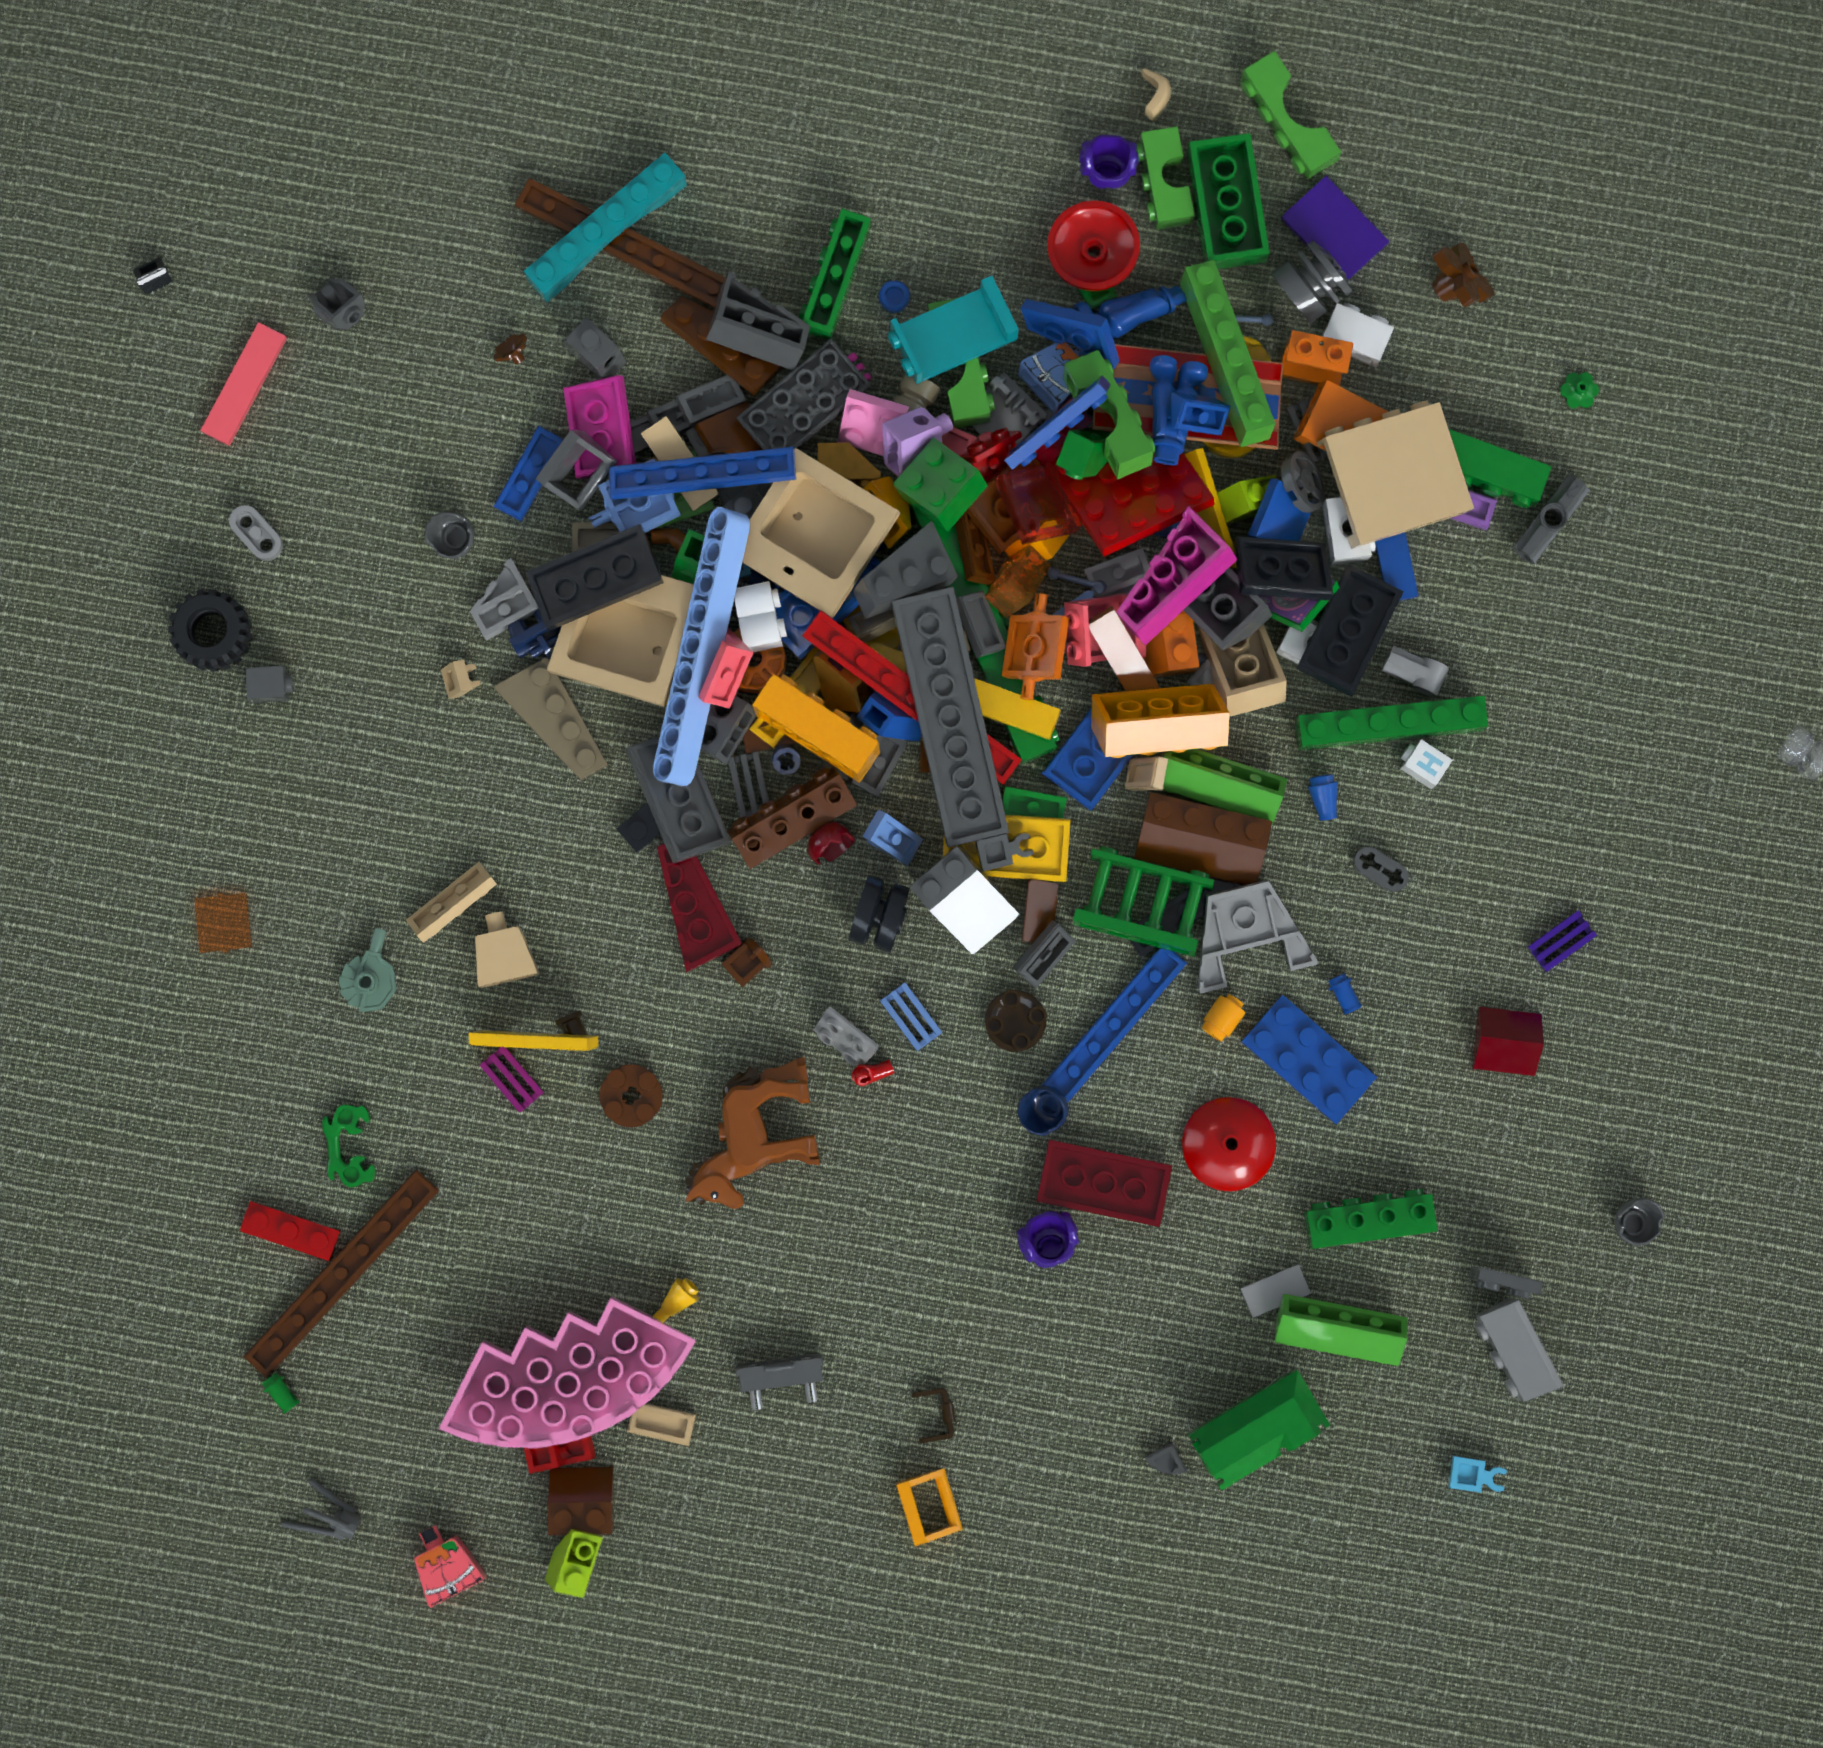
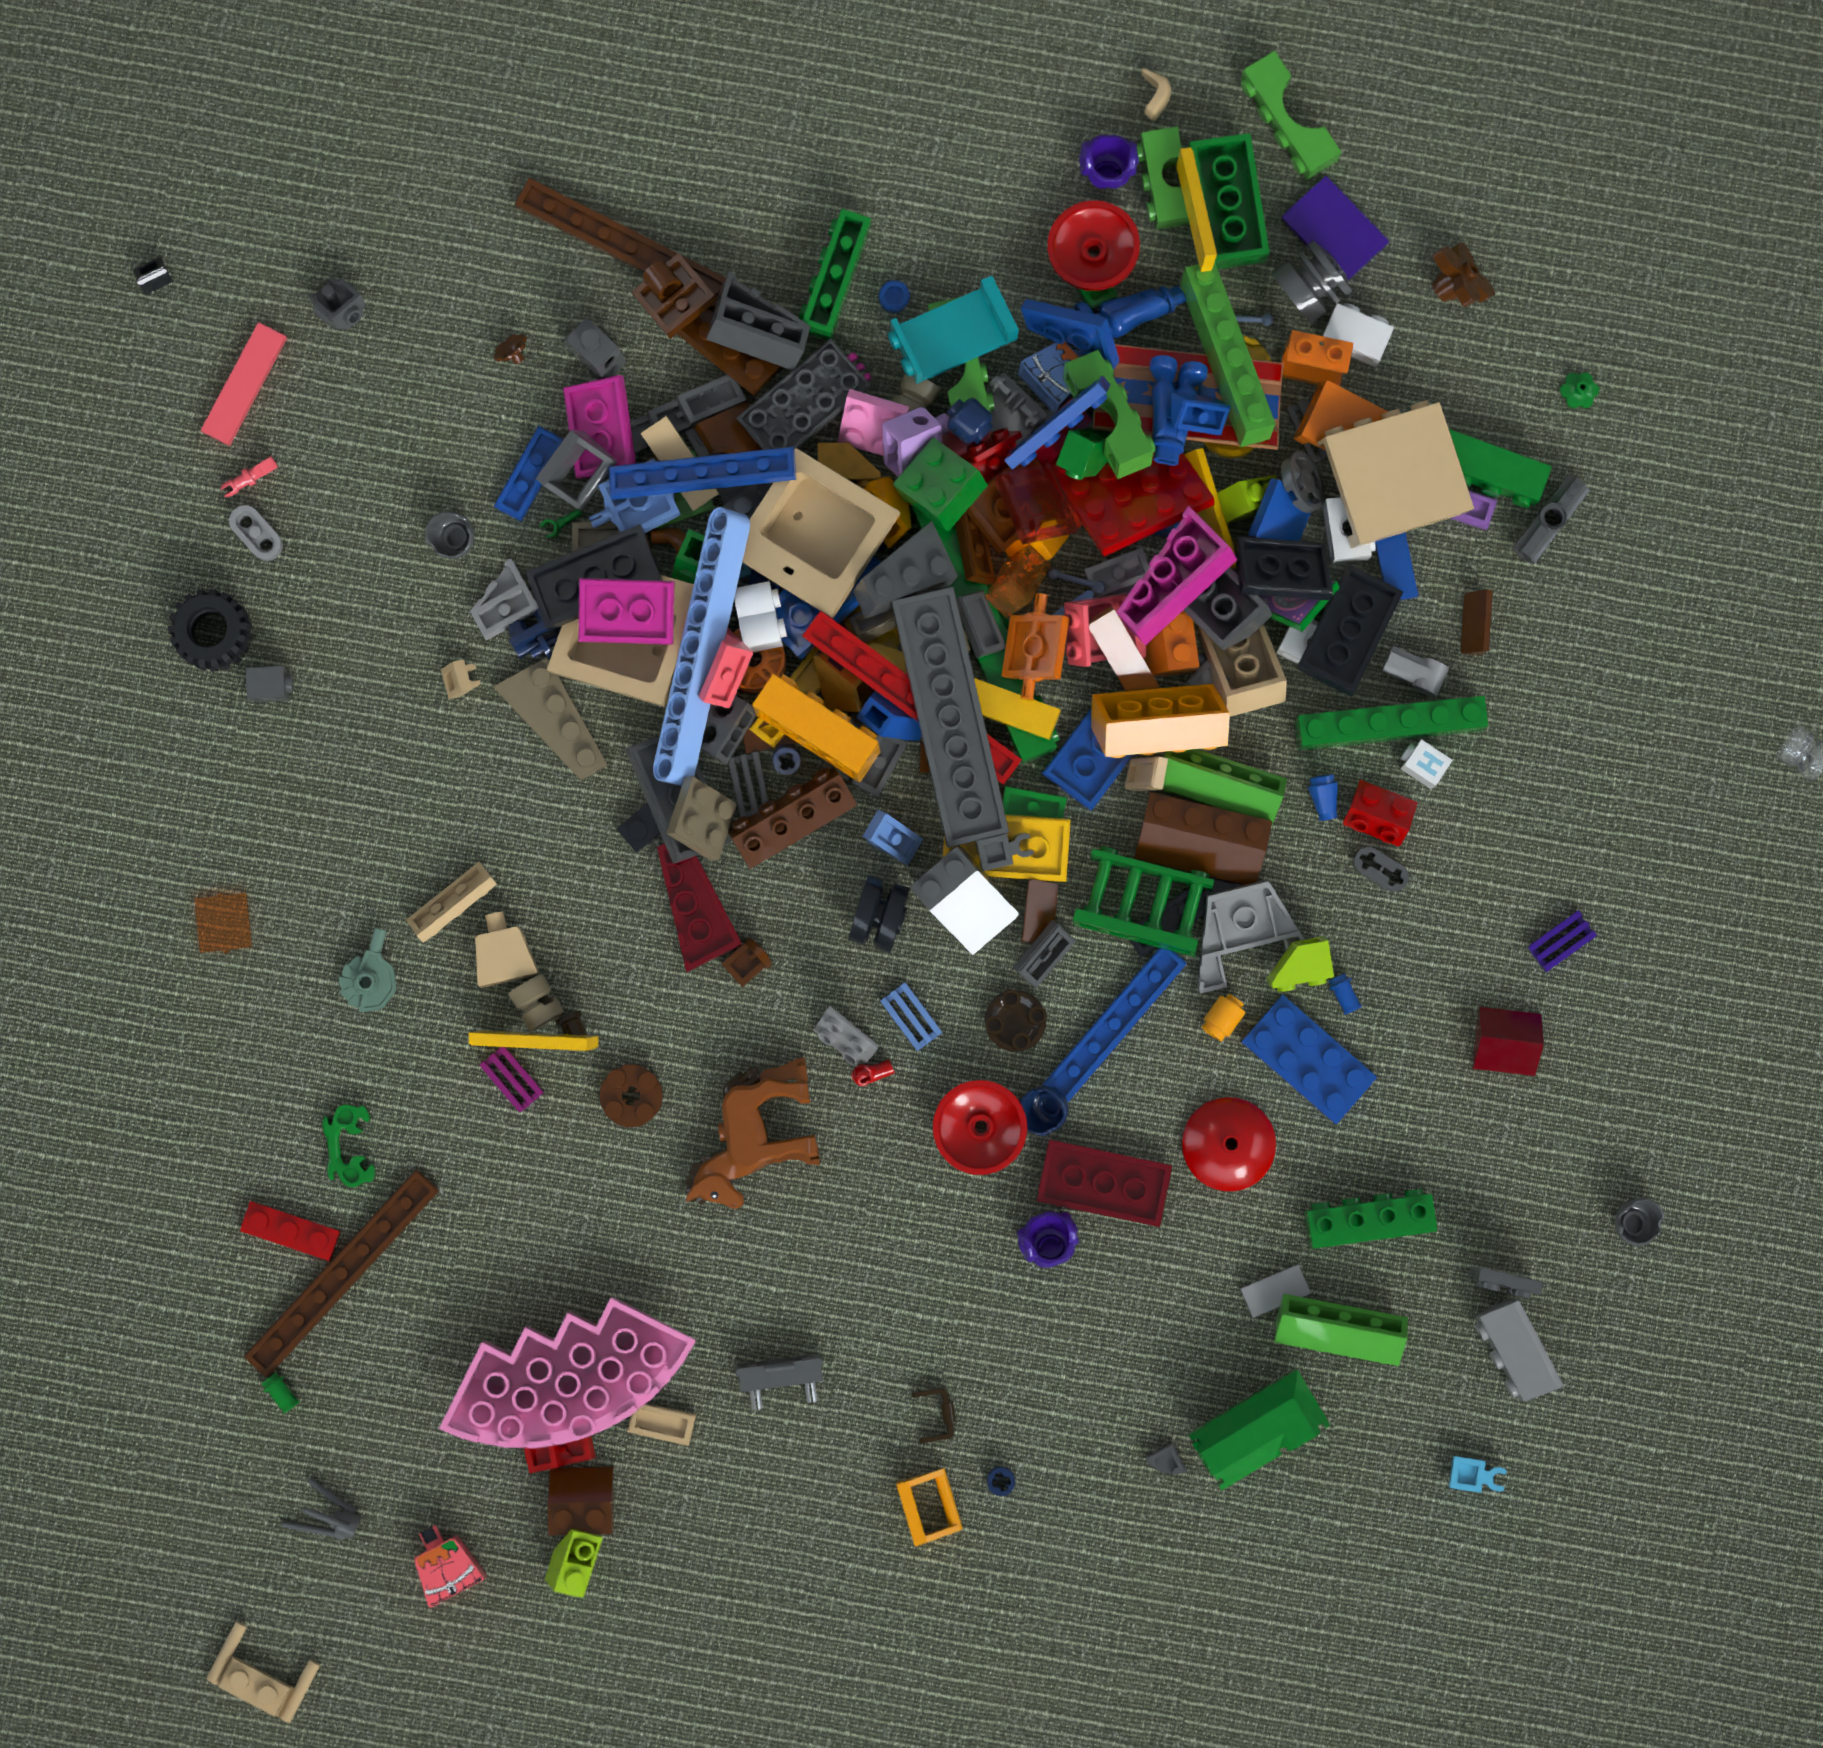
teal arch [524,153,687,303] -> none
yellow cone [652,1278,699,1322] -> none
dark red hair [806,822,856,865] -> none
none -> tan plate [206,1621,320,1723]
none -> coral piece [220,456,278,497]
none -> dark tan wheel [508,974,565,1032]
none -> green hand [539,509,582,539]
none -> dark pink tile [578,578,675,645]
none -> reddish brown plate [631,253,718,339]
none -> dark tan plate [666,776,737,861]
none -> red dish [933,1080,1027,1175]
none -> dark blue head [947,398,994,444]
none -> dark blue bush [987,1467,1016,1496]
none -> yellow tile [1176,148,1217,272]
none -> lime slope [1267,936,1334,992]
none -> red bracket [1343,779,1418,846]
none -> reddish brown slope [1460,589,1493,656]

